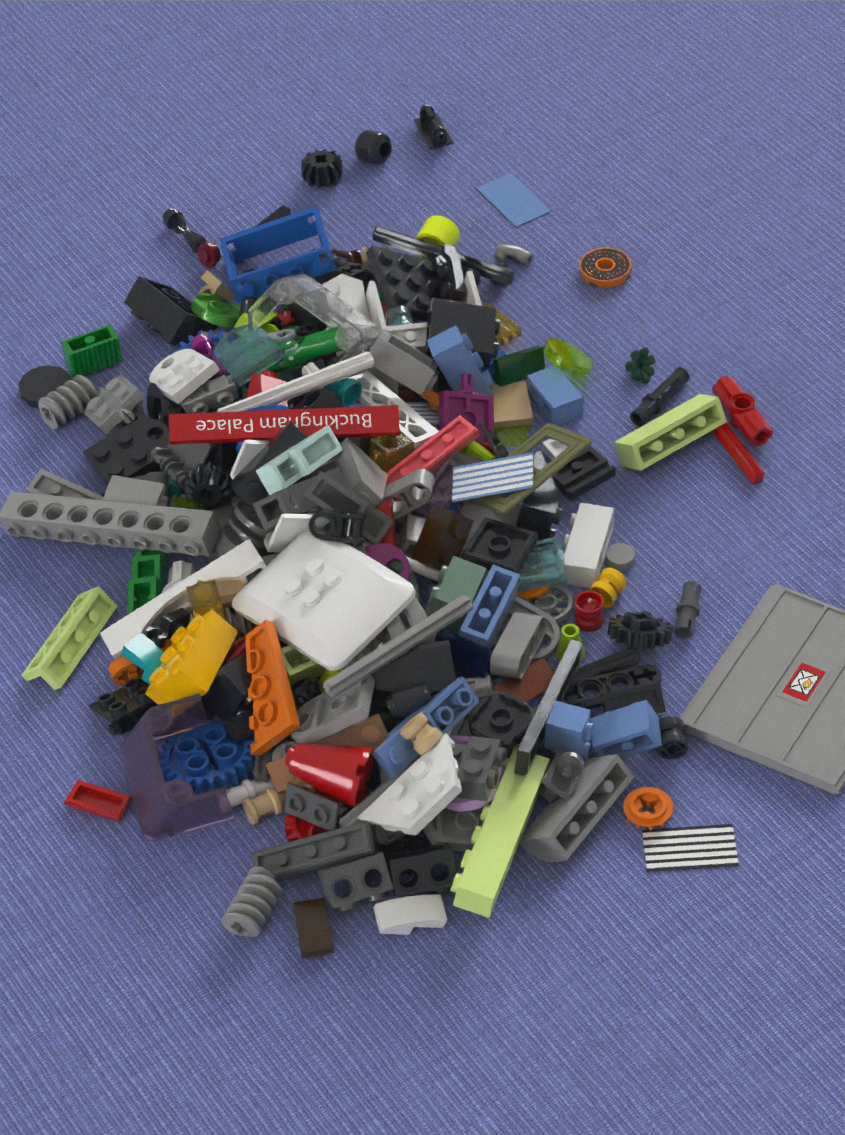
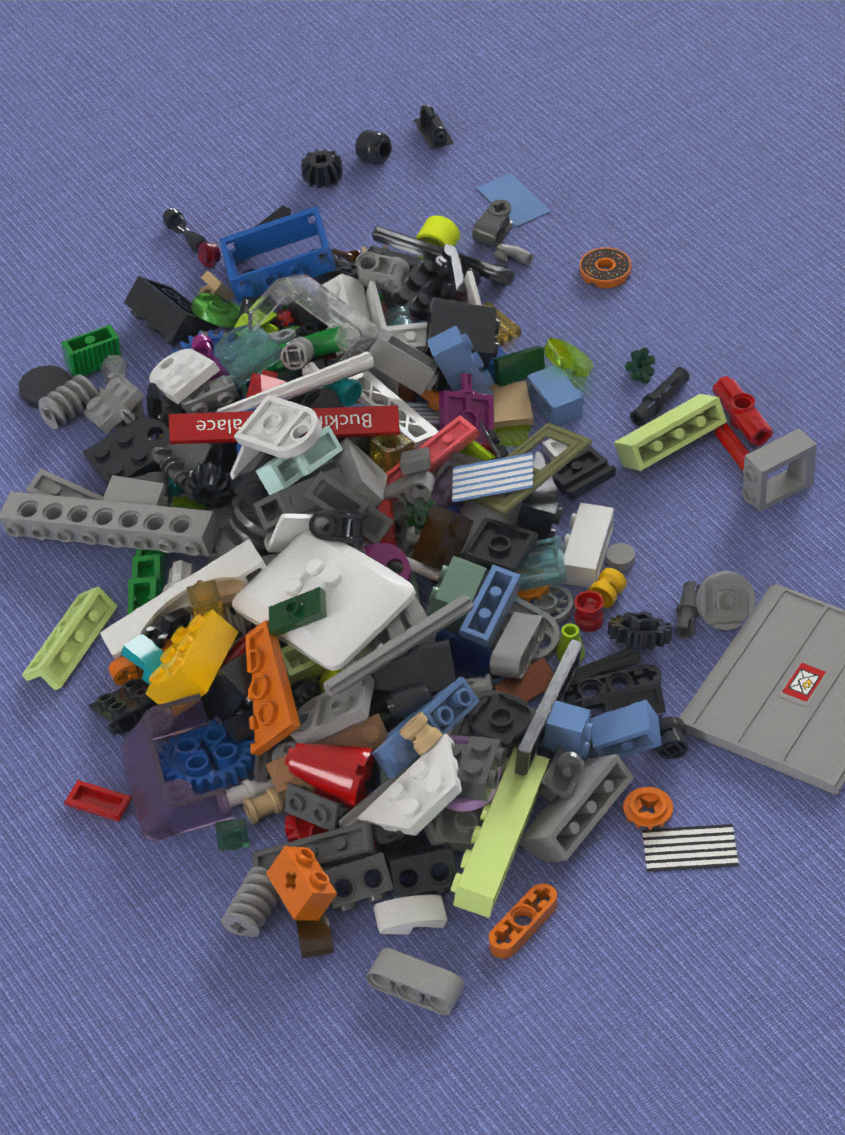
none -> clear cone [101,355,128,385]
none -> plate [215,818,250,851]
none -> white plate [234,394,322,458]
none -> orange brick [266,846,337,921]
none -> dark green plate [268,587,327,637]
none -> light grey wheel [281,337,315,370]
none -> light grey piece [355,252,410,293]
none -> light grey beam [366,948,465,1015]
none -> flat silver tile [400,447,431,475]
none -> dark green plant [404,497,437,535]
none -> dark grey piece [472,200,513,247]
none -> orange beam [489,883,557,958]
none -> light grey tile [696,570,756,630]
none -> light grey window [742,428,817,512]

